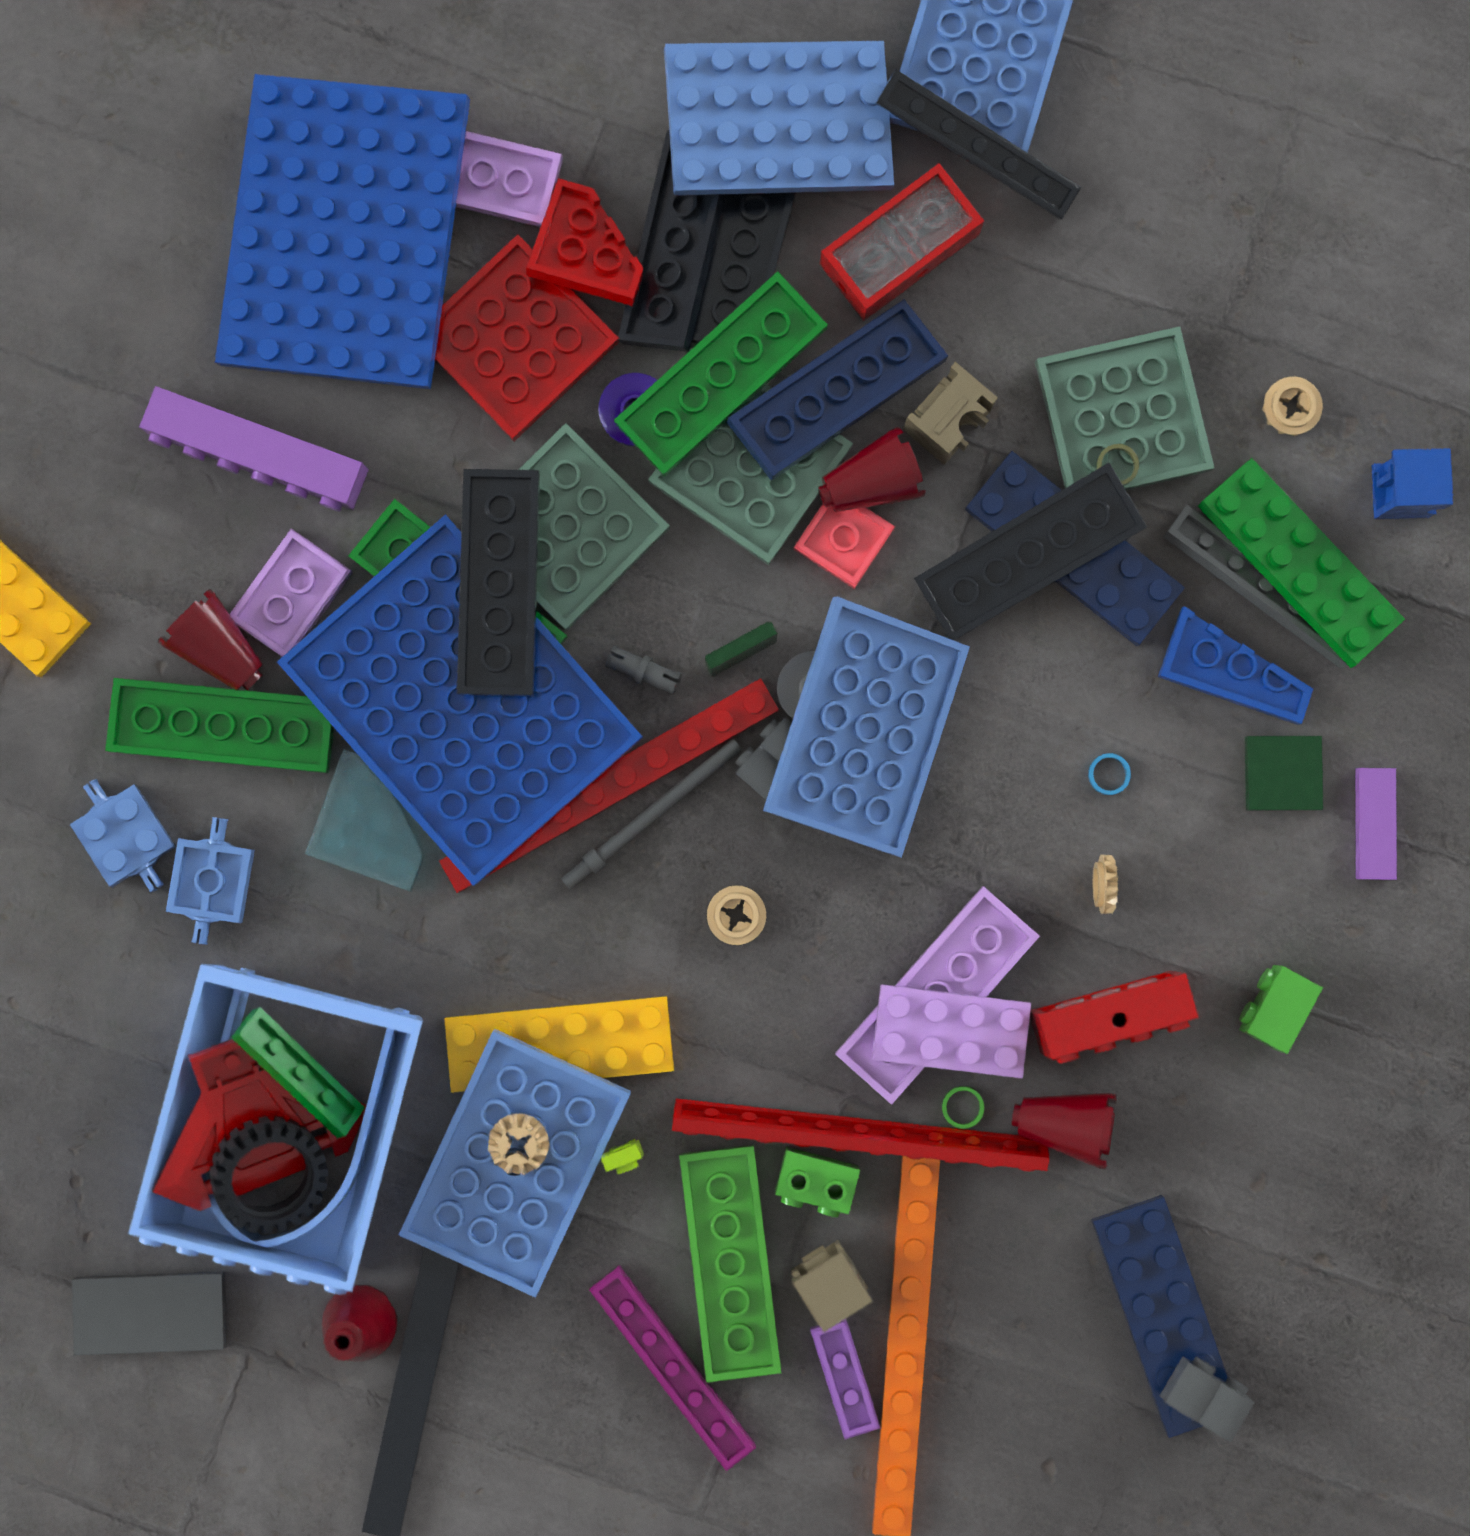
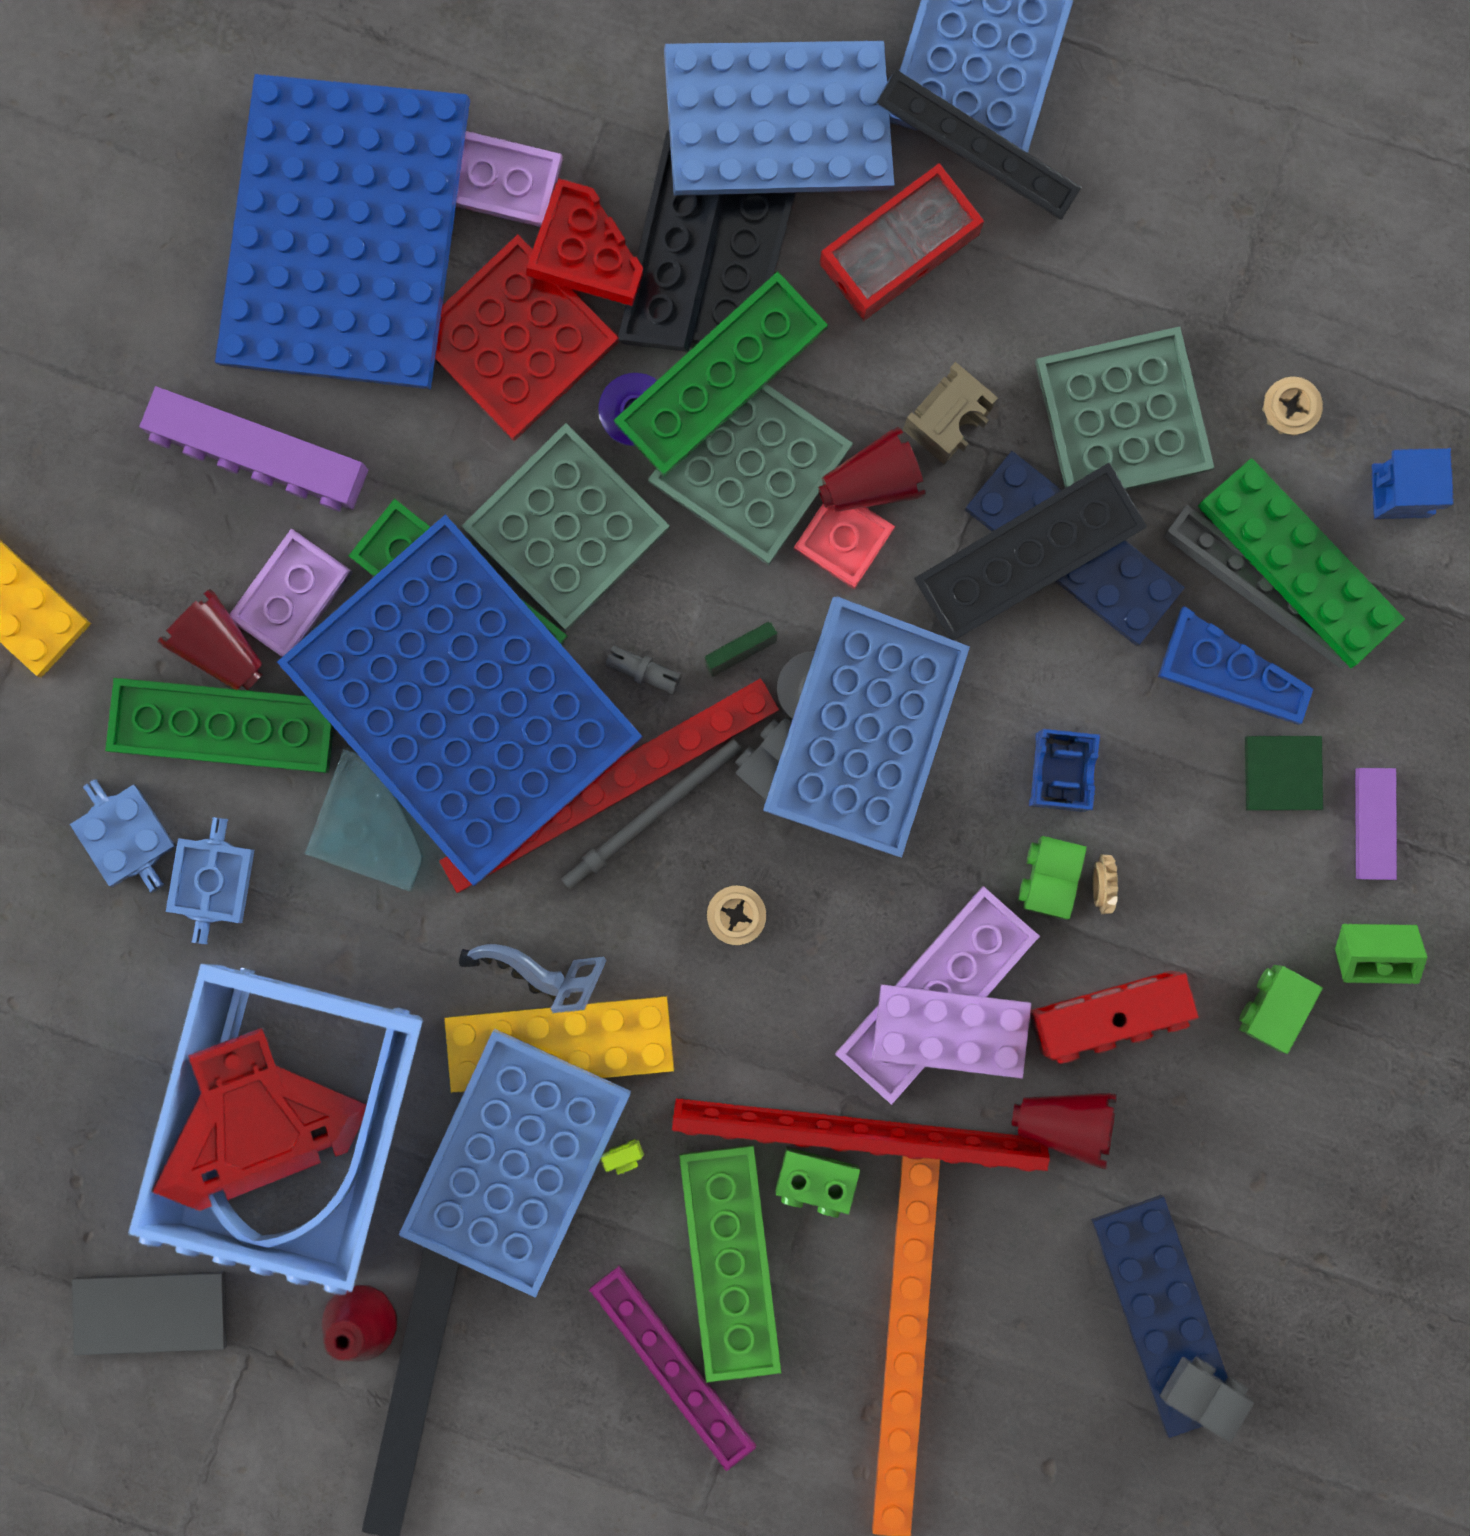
black tyre [210,1116,328,1234] -> none
green plate [231,1007,365,1139] -> none
black plate [457,469,540,697] -> none
tan gear [488,1113,549,1175] -> none
dark blue plate [727,299,948,481] -> none
dark tan piece [791,1240,873,1333] -> none
medium lavender tile [810,1319,881,1439] -> none
bright green piece [942,1086,984,1129] -> none
dark azure piece [1088,753,1131,795] -> none
olive piece [1096,444,1139,486] -> none
none -> sand blue piece [459,944,607,1013]
none -> bright green brick [1018,836,1086,920]
none -> blue piece [1029,729,1100,812]
none -> bright green brick [1335,924,1427,984]

